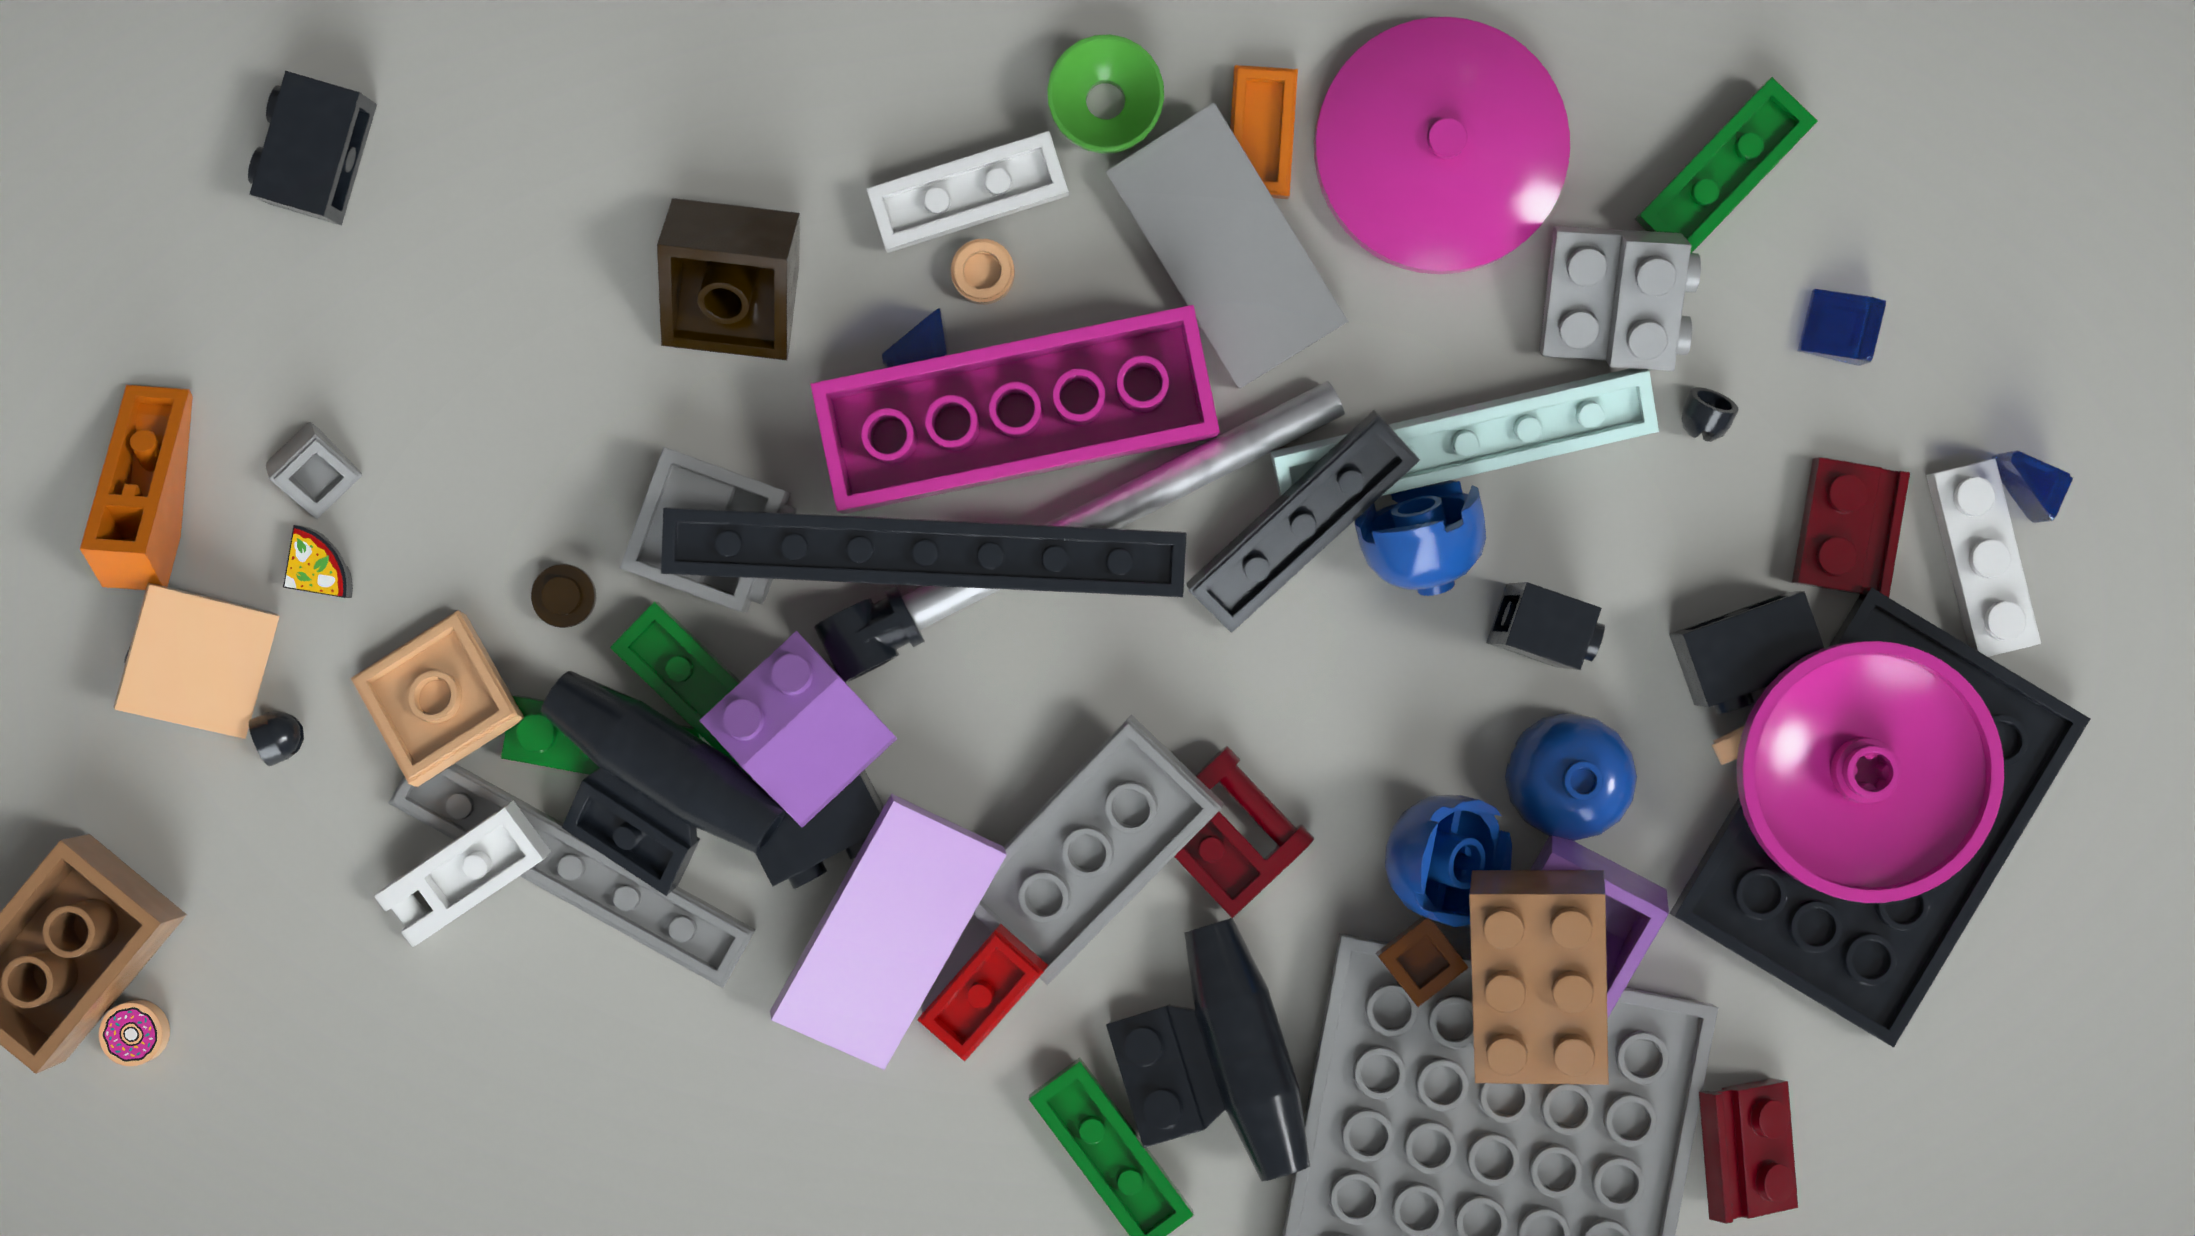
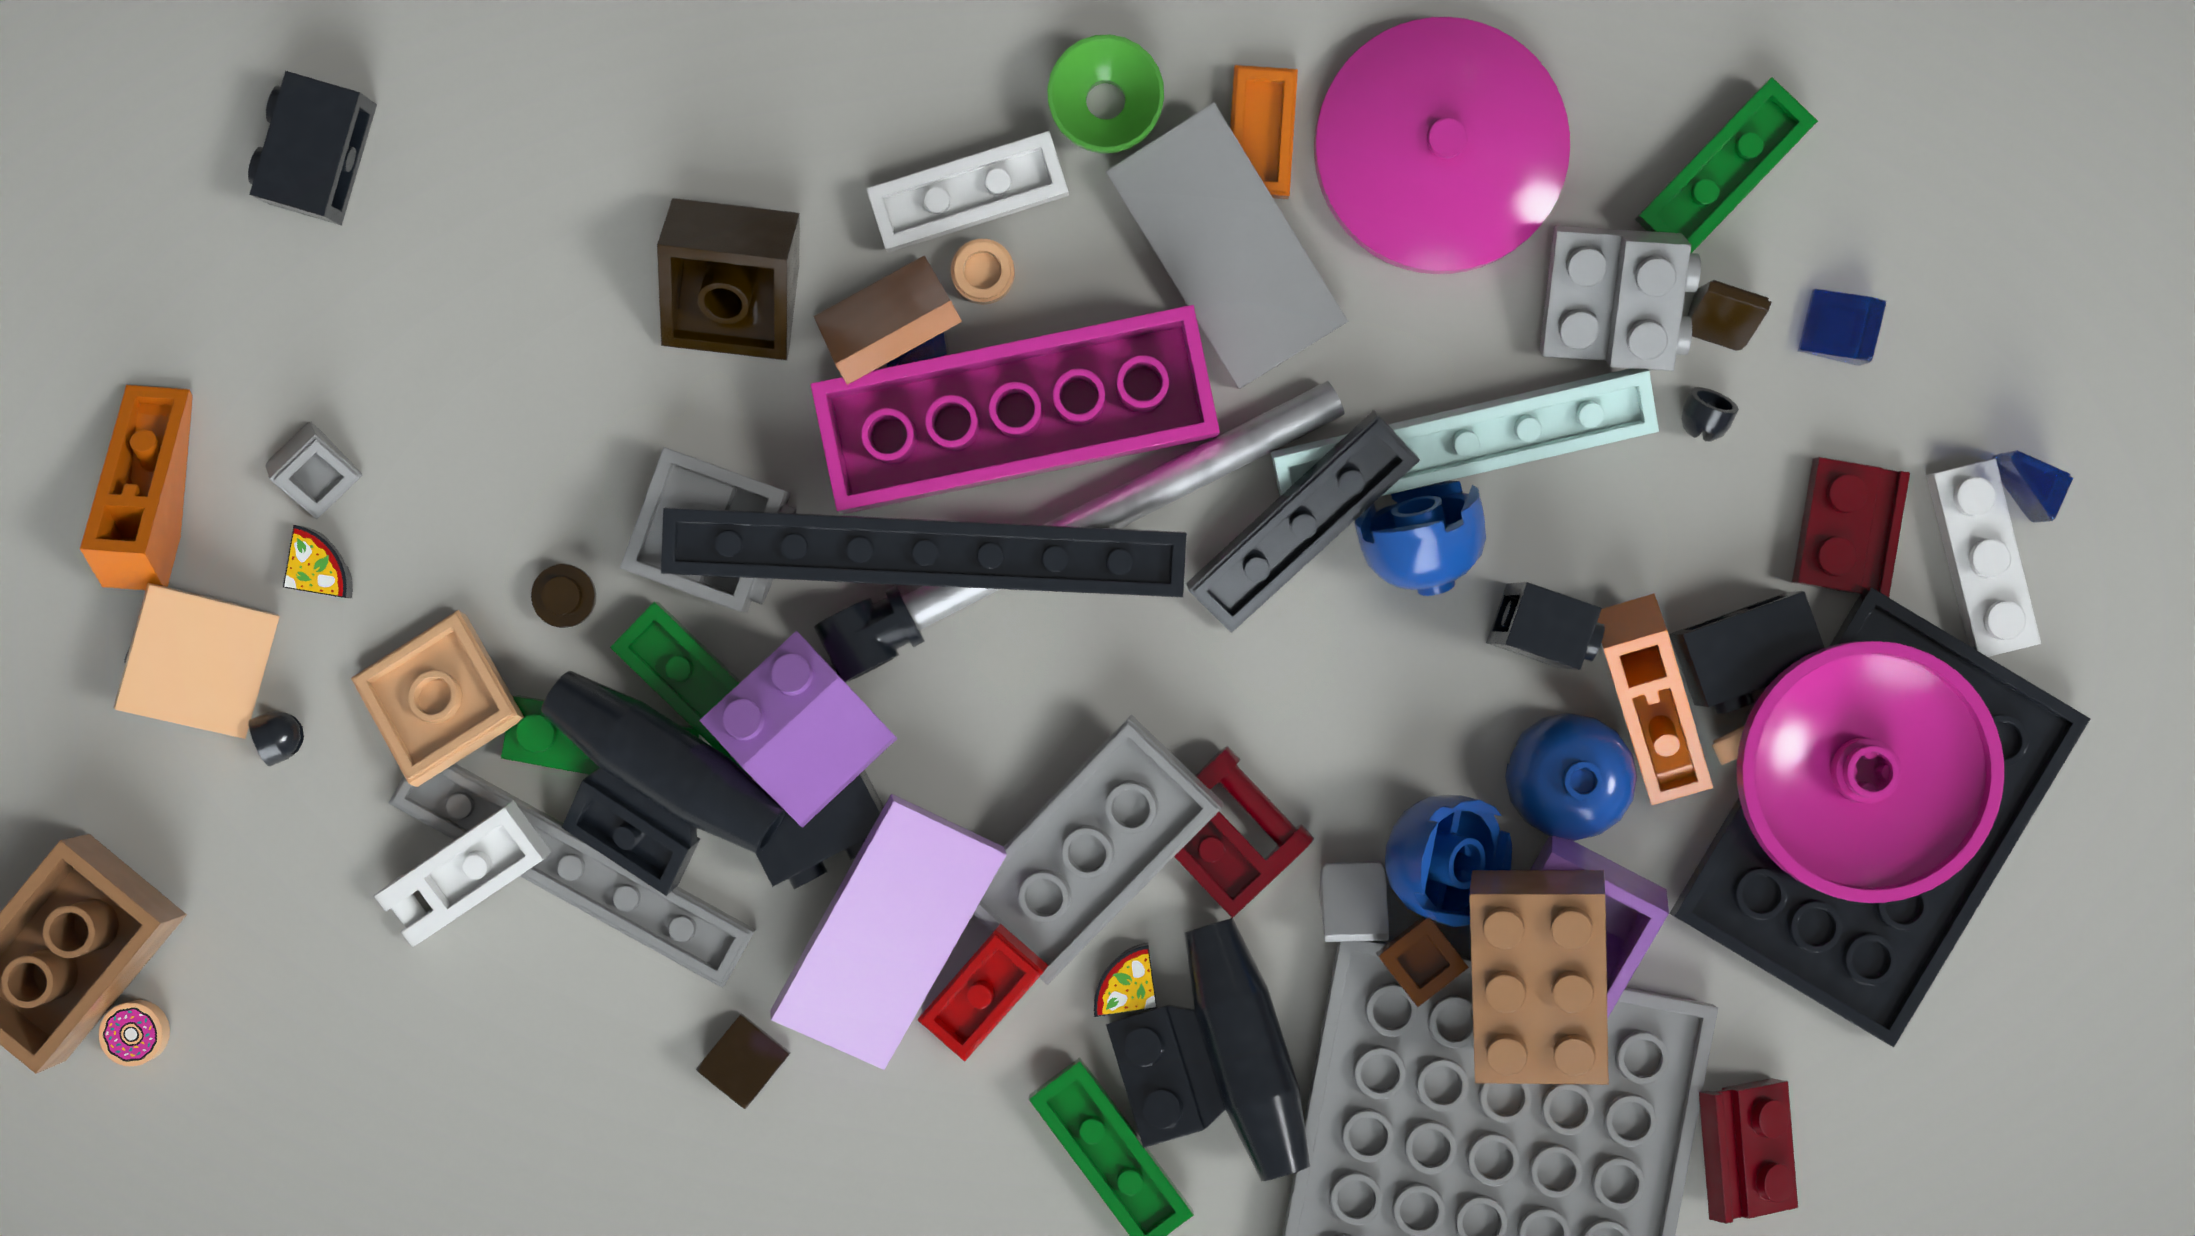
none -> dark brown slope [696,1013,791,1109]
none -> nougat tile [814,255,962,385]
none -> tile [1094,943,1157,1017]
none -> light grey slope [1319,862,1389,942]
none -> orange slope [1597,593,1713,806]
none -> dark brown slope [1687,280,1772,351]

